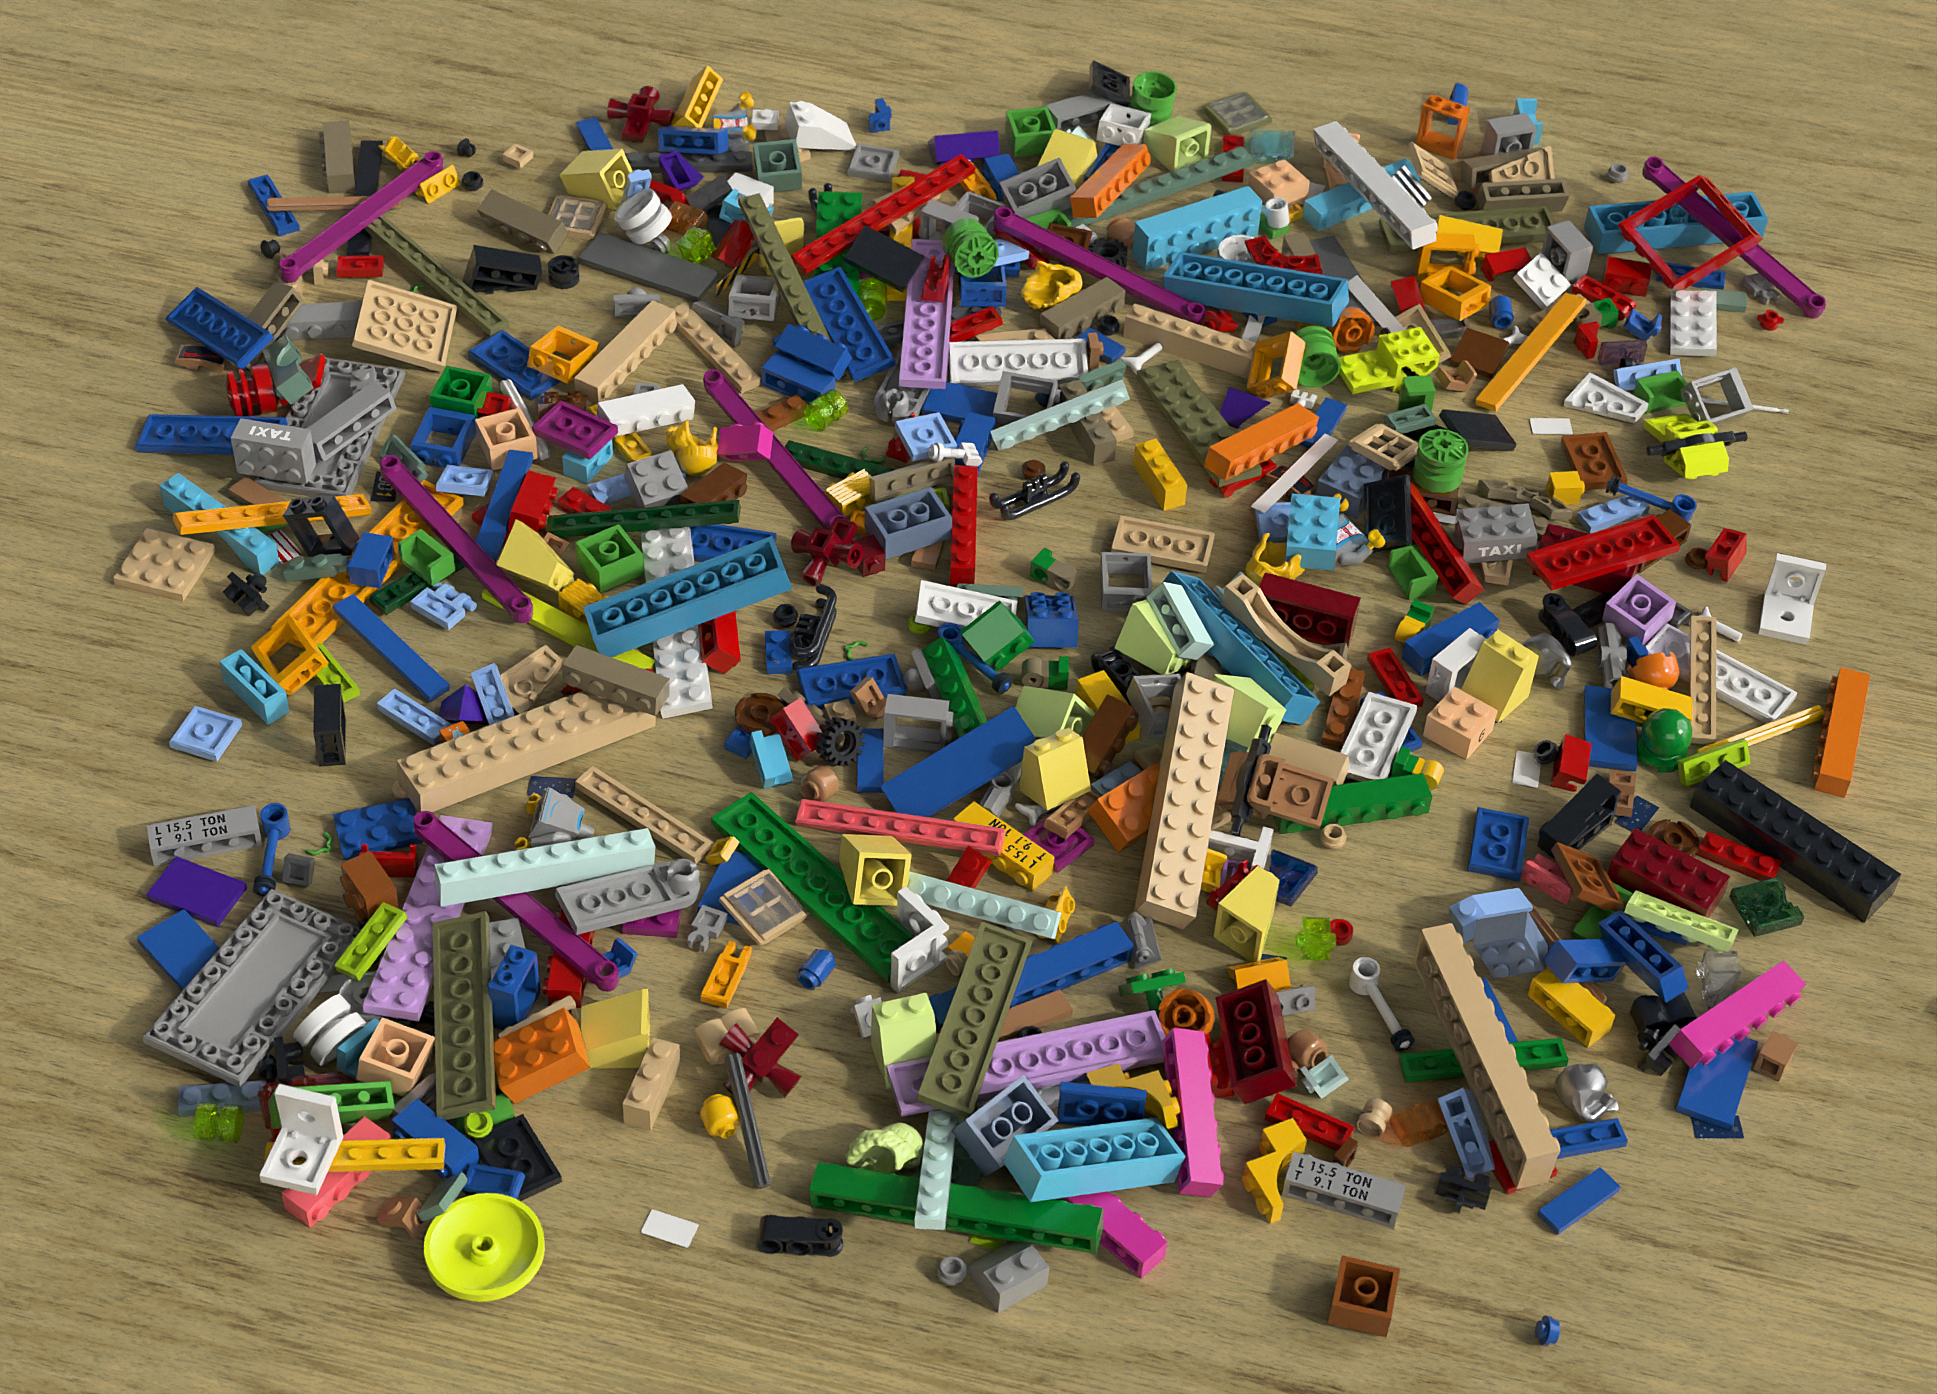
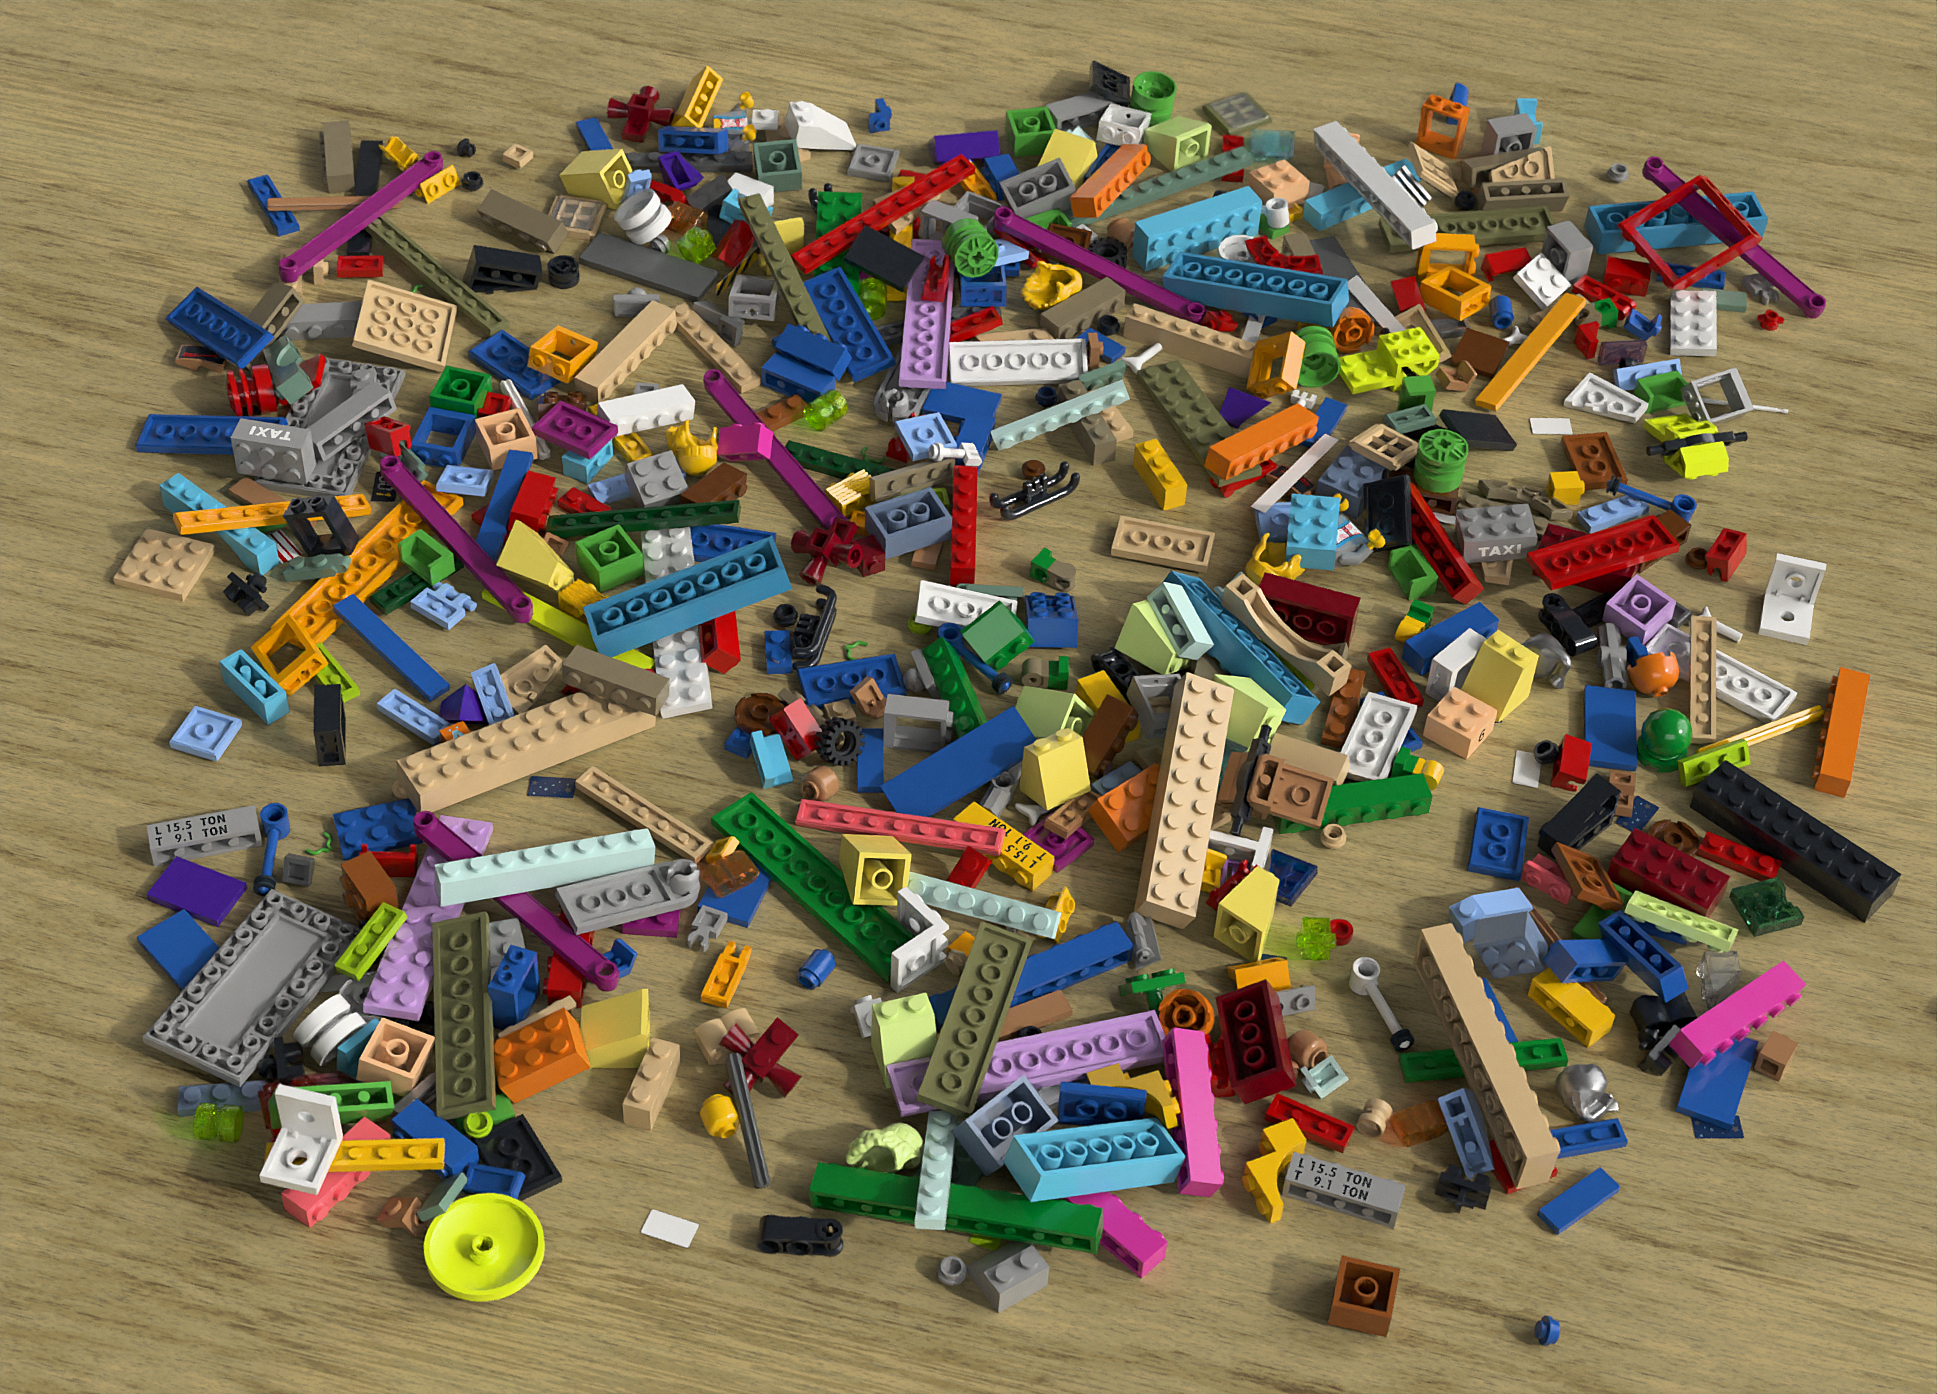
black piece [260,239,280,259] -> none
blue brick [346,532,395,589] -> none
light grey torso [514,787,595,851] -> none
clear piece [719,869,810,946] -> none
light grey window [993,371,1062,432] -> none
light grey window [1100,552,1153,612] -> none
reddish brown tile [1333,1137,1358,1168] -> none
yellow brick [1435,215,1503,261] -> none
yellow brick [1610,676,1692,723] -> none
none -> red hinge [364,416,412,456]
none -> clear orange beam [701,850,759,898]

